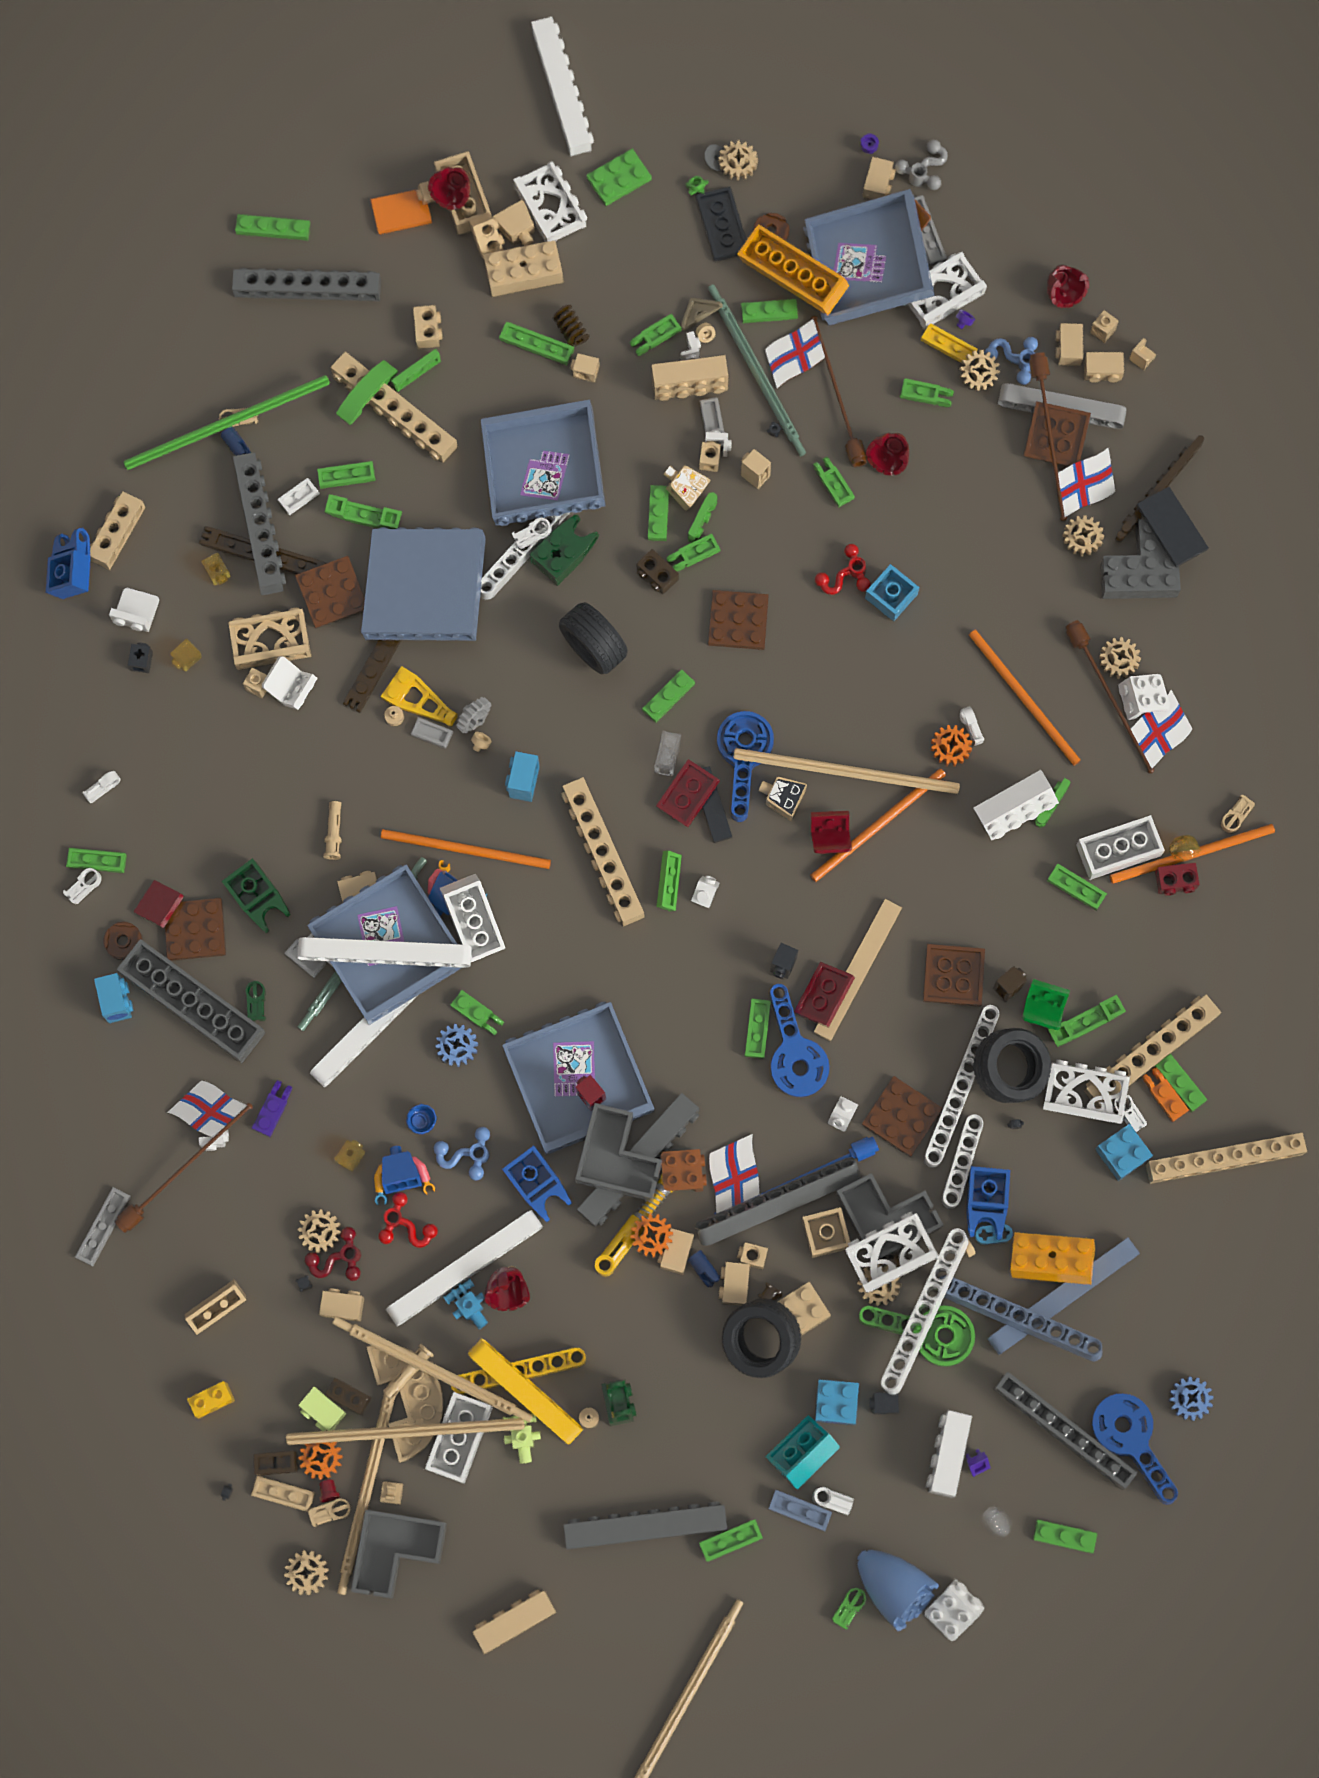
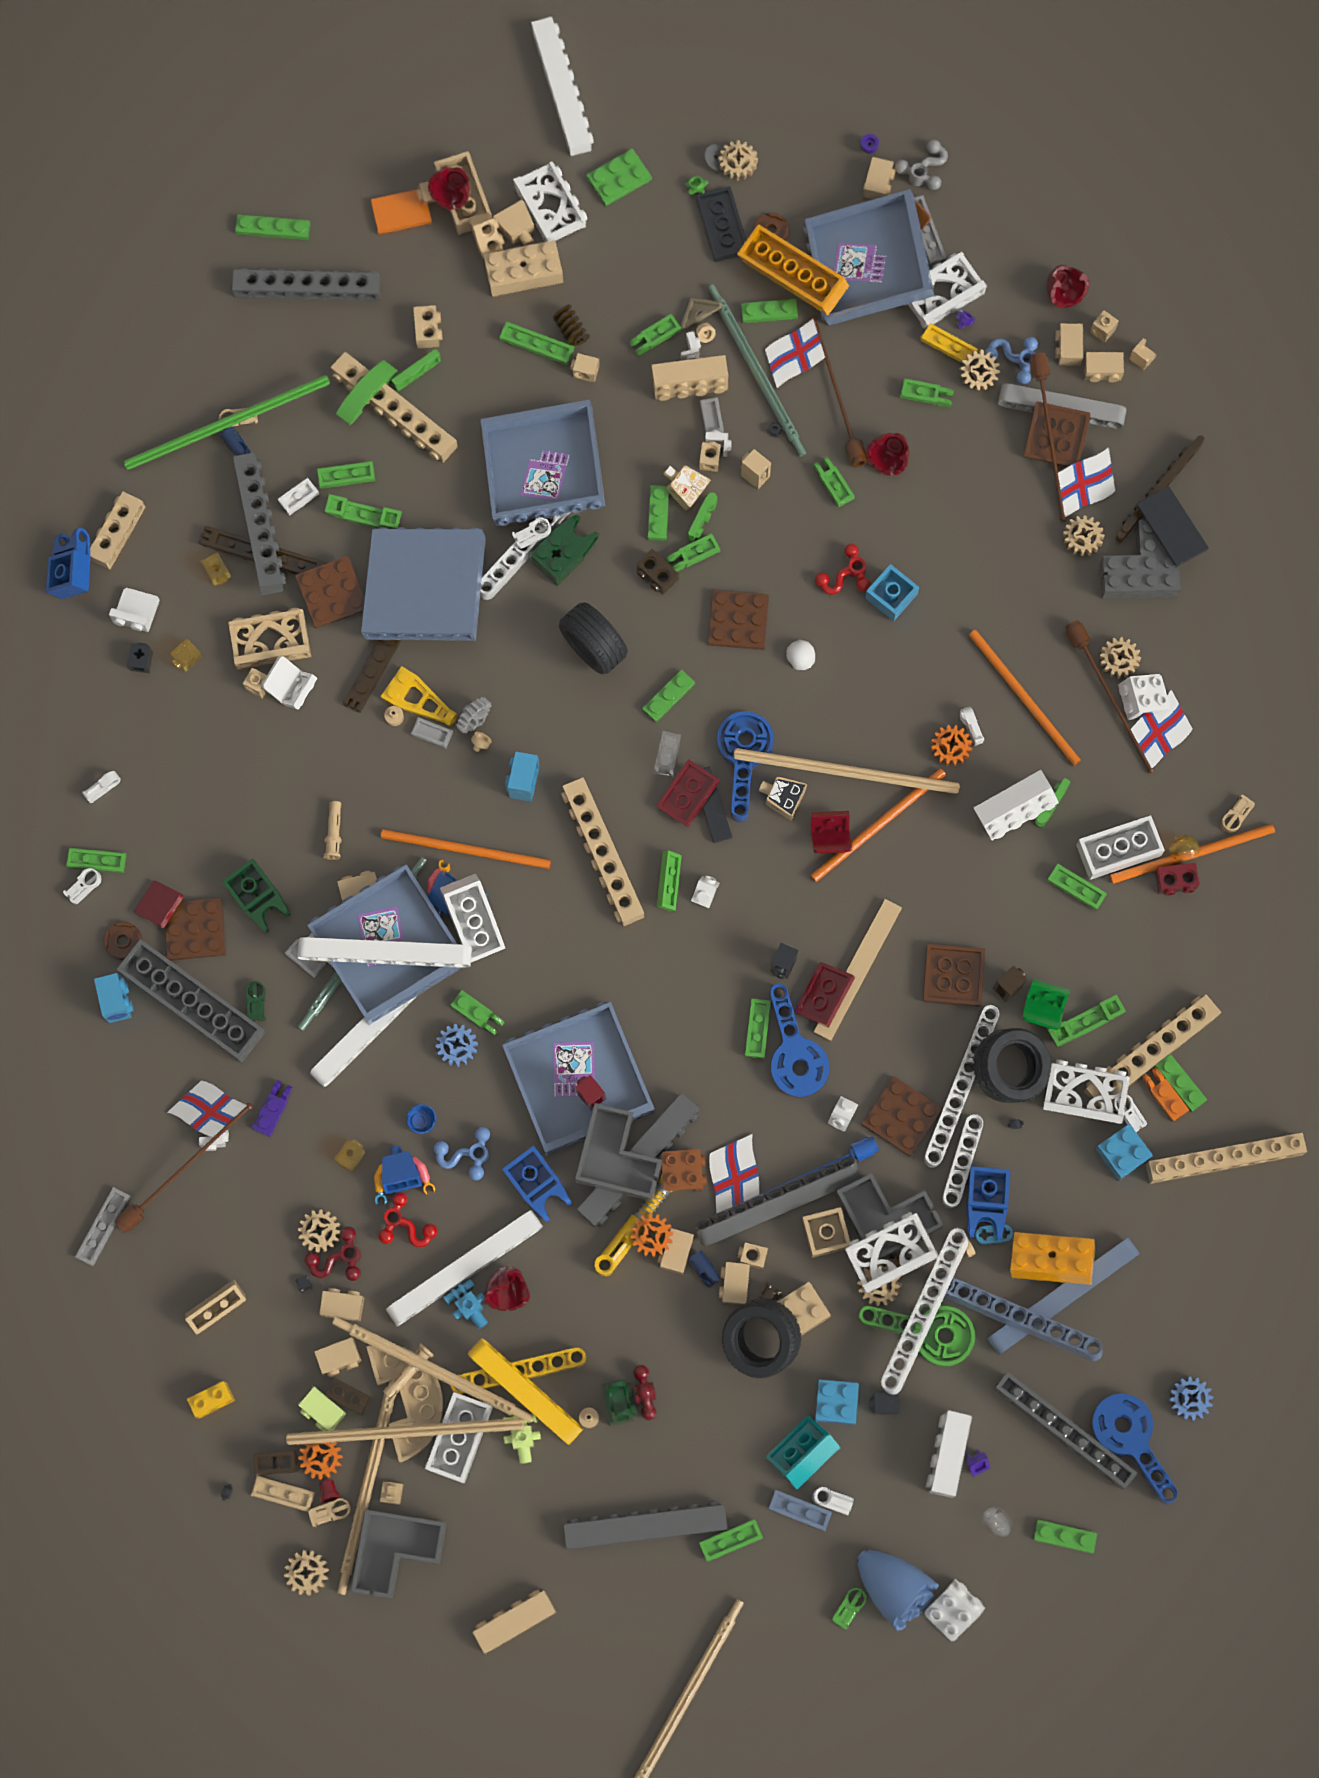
none -> tan brick [315,1337,362,1377]
none -> dark red piece [633,1365,657,1420]
none -> white hair [786,640,815,670]

